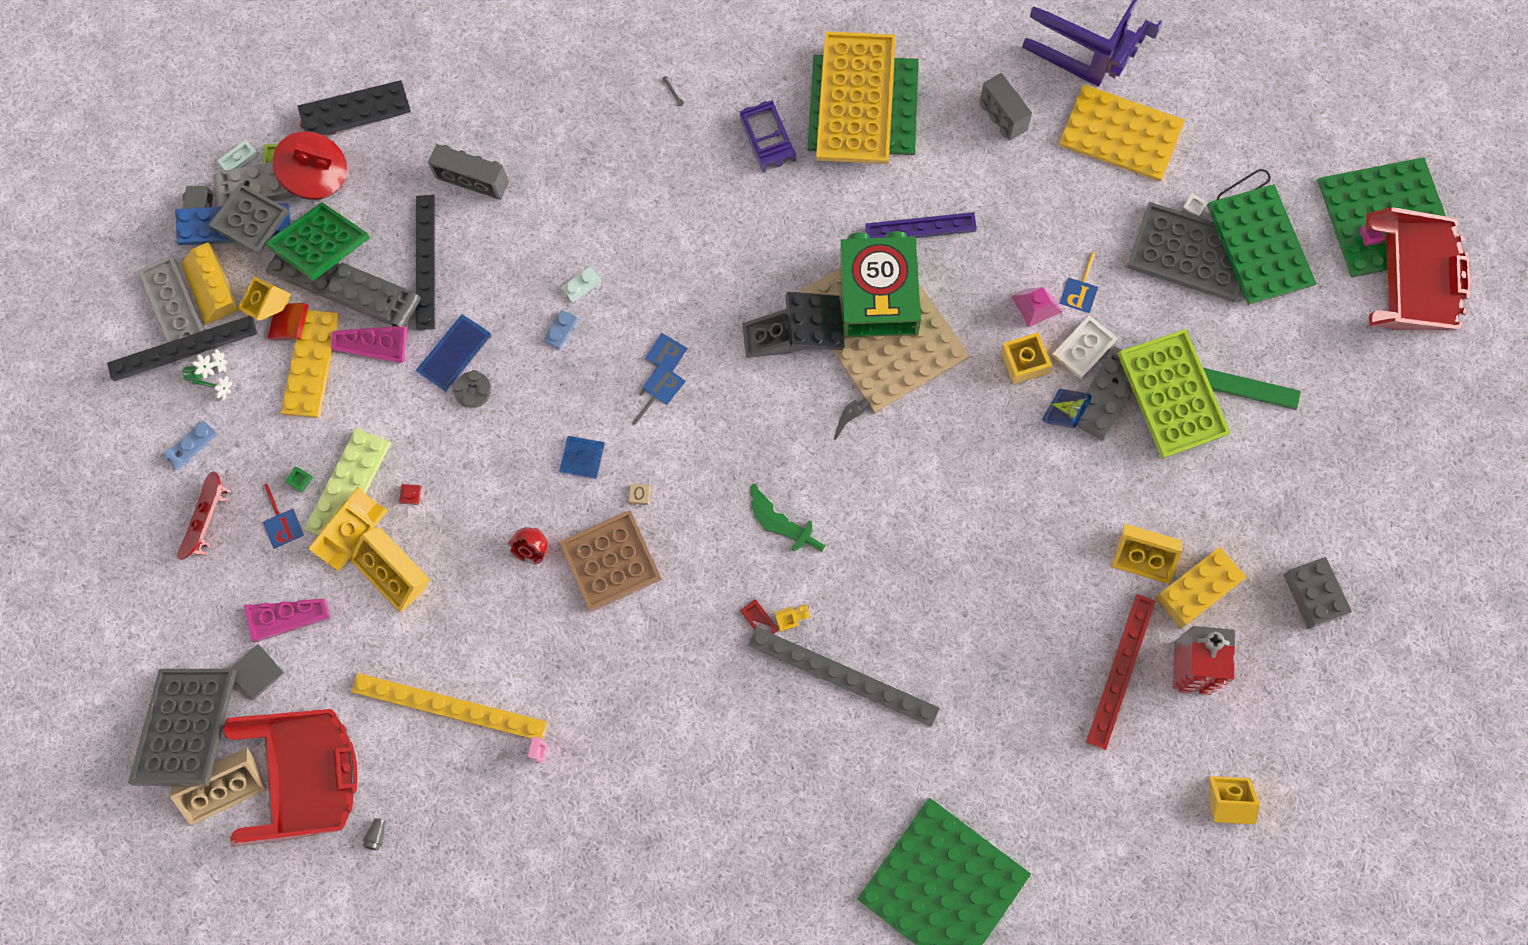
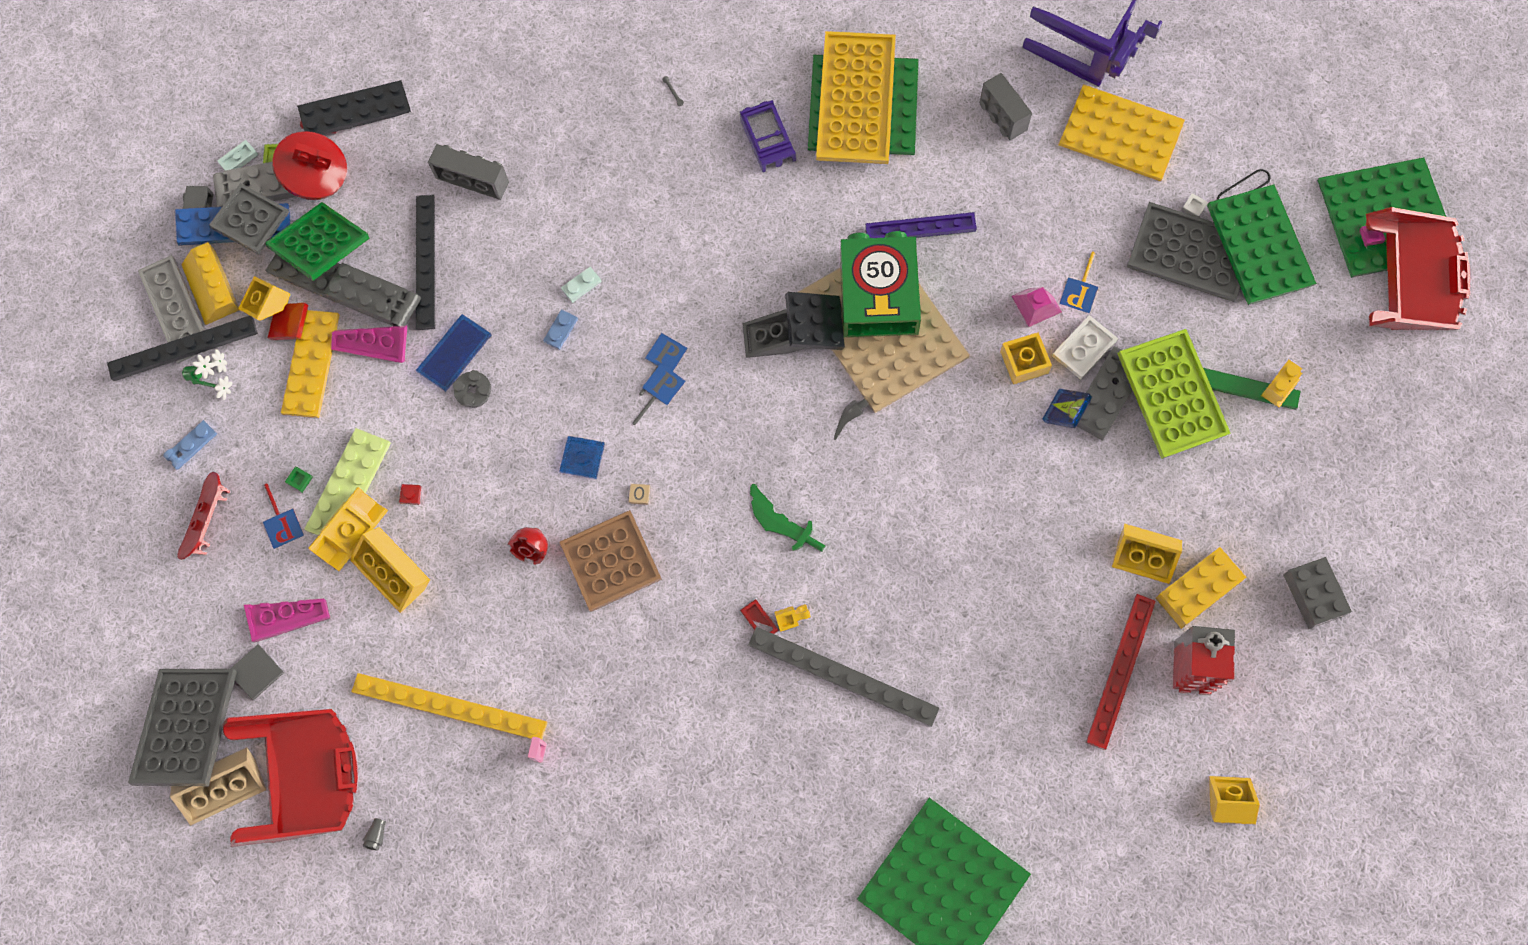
none -> yellow window [1261,359,1303,408]

